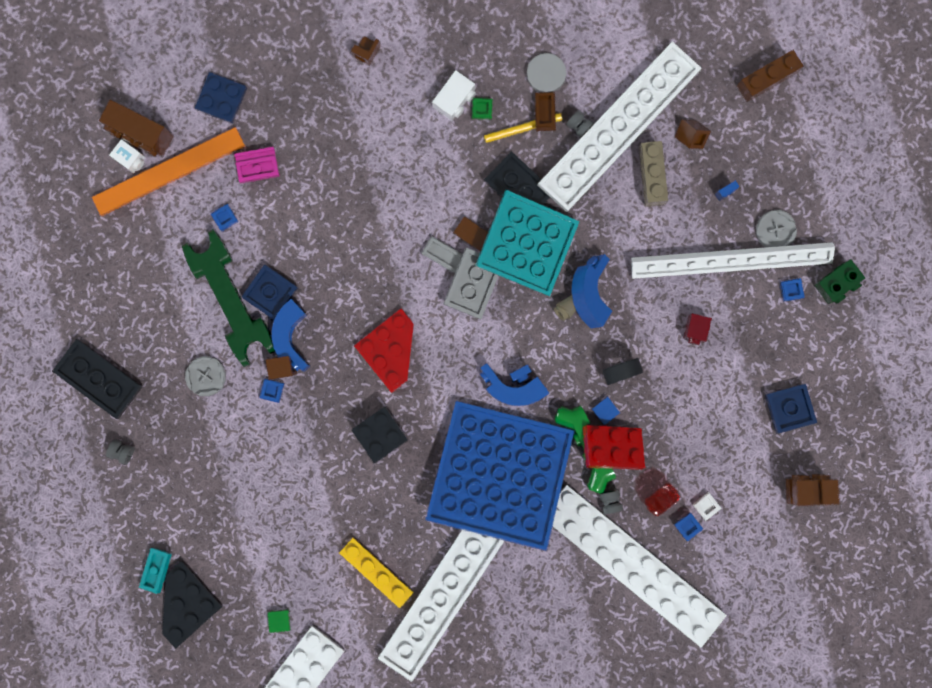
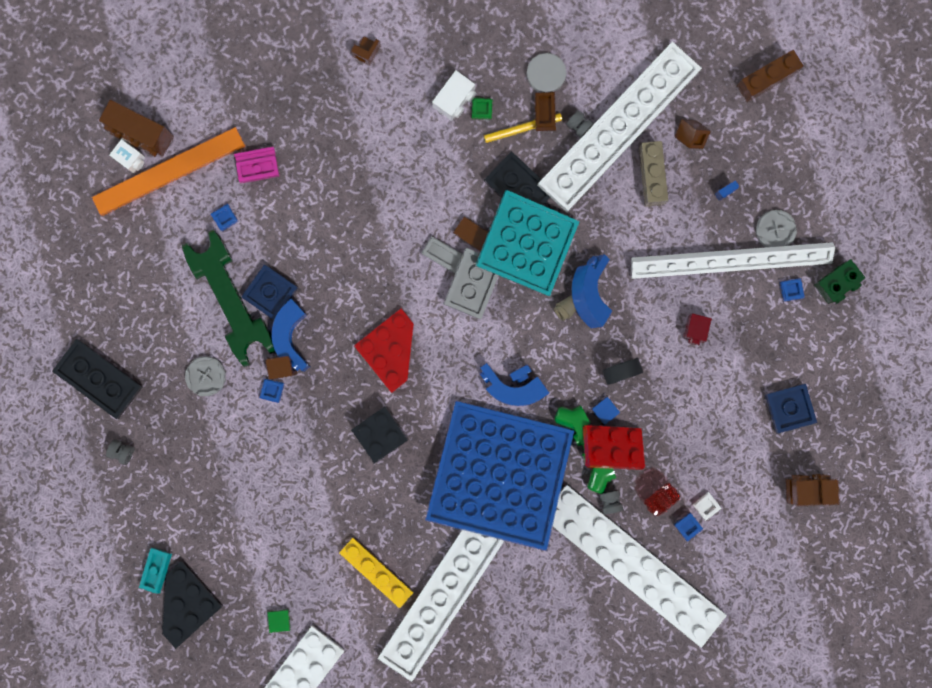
dark blue plate [194,72,247,124] -> none

